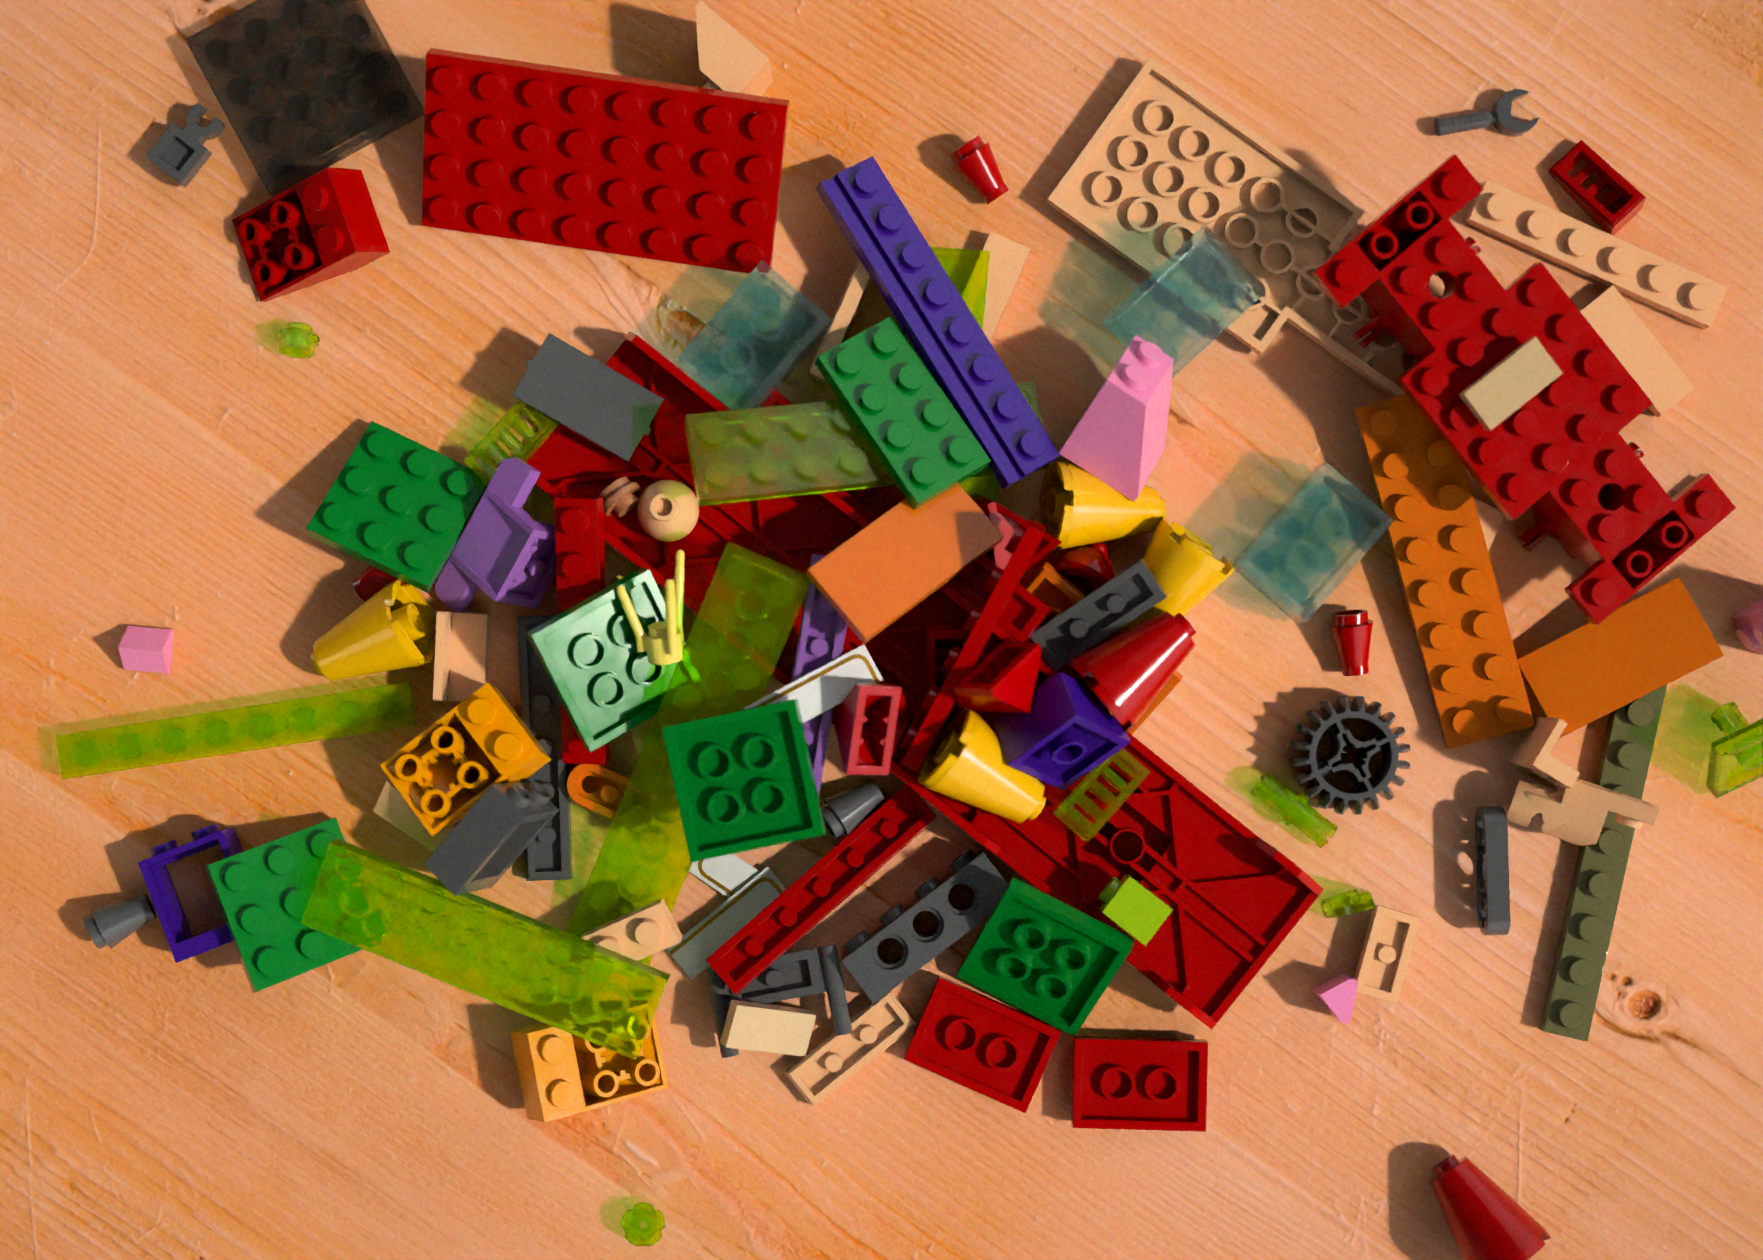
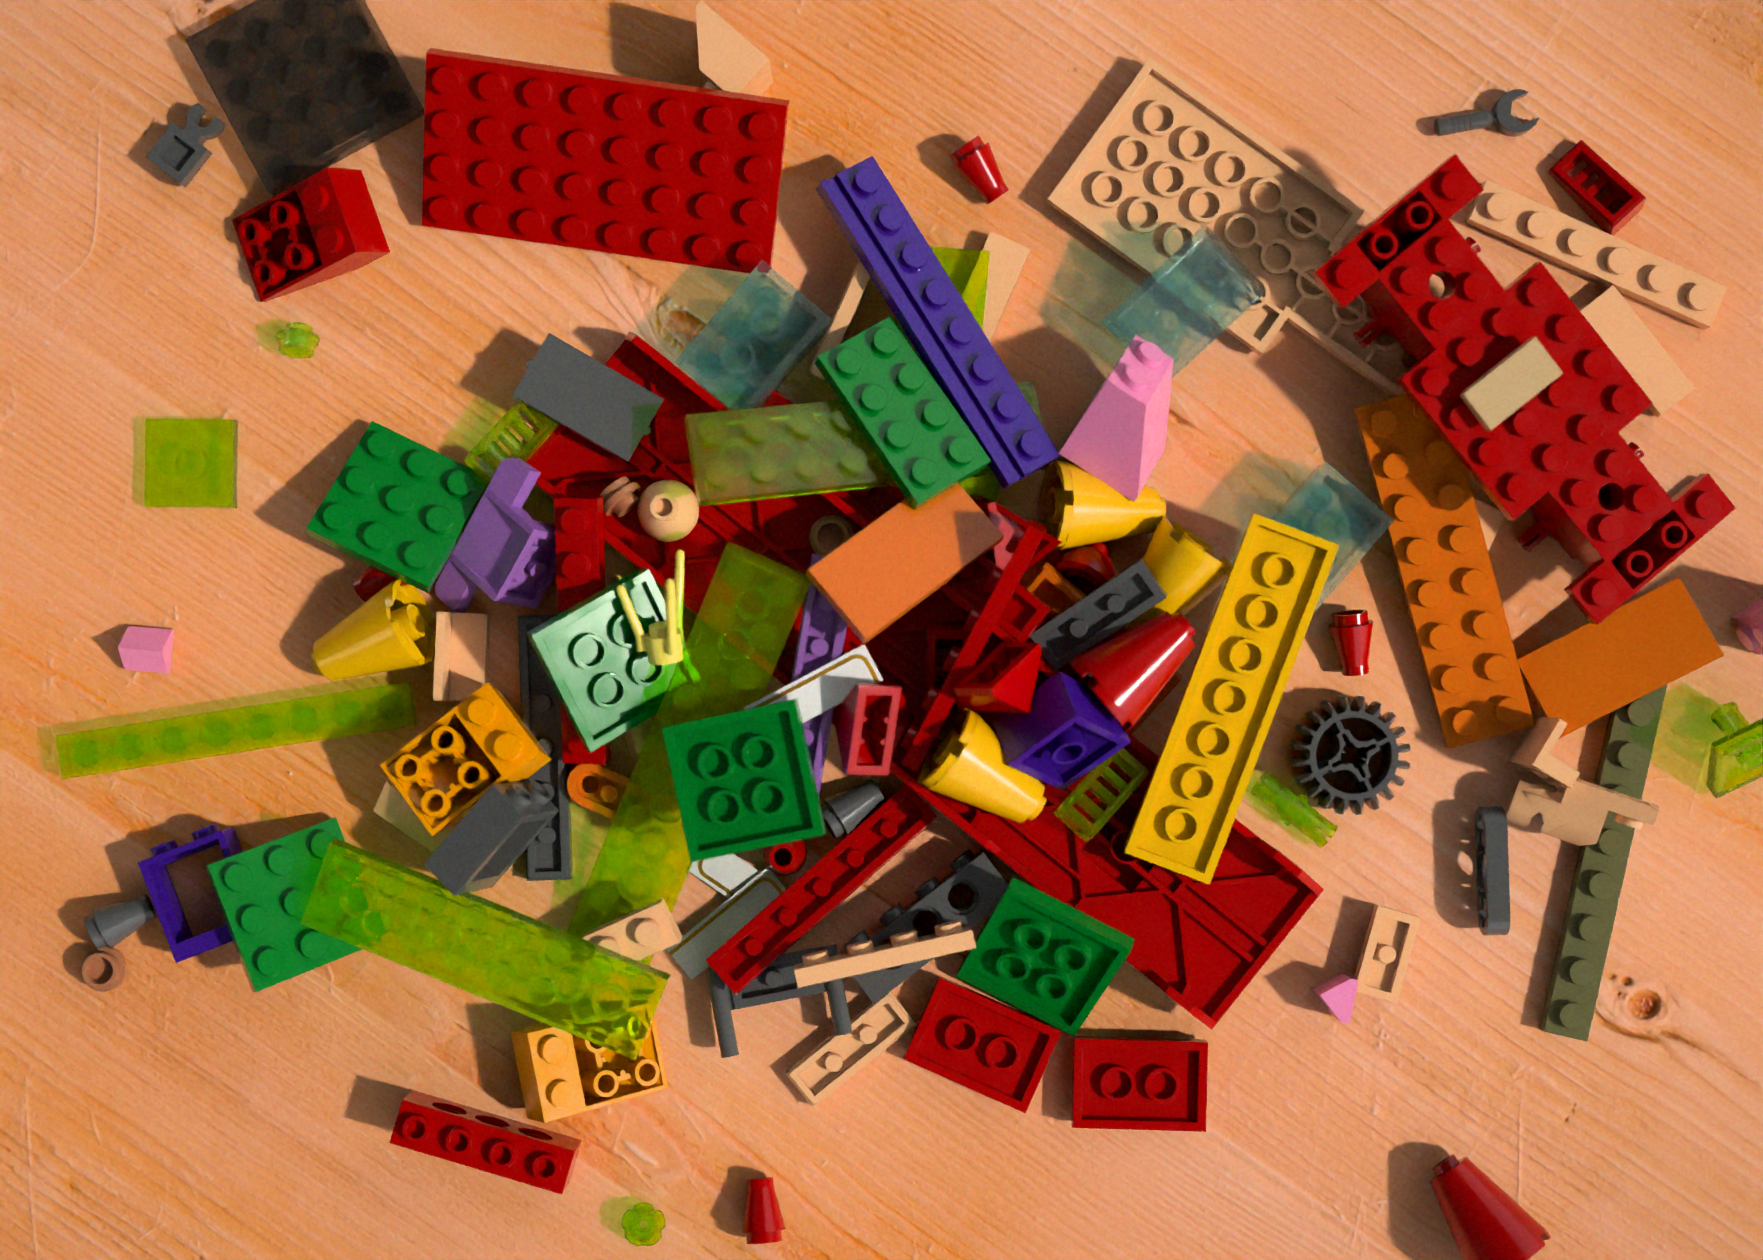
tan tile [720,1000,816,1057] -> none
lime brick [1098,874,1173,946] -> none
clear neon green tile [1320,887,1376,918] -> none
none -> nougat plate [81,947,127,992]
none -> clear neon green tile [144,419,238,508]
none -> red brick [389,1090,582,1194]
none -> red cone [741,1177,786,1244]
none -> red cone [763,840,807,876]
none -> light nougat plate [794,920,976,988]
none -> nougat plate [809,515,854,556]
none -> yellow plate [1123,513,1339,885]

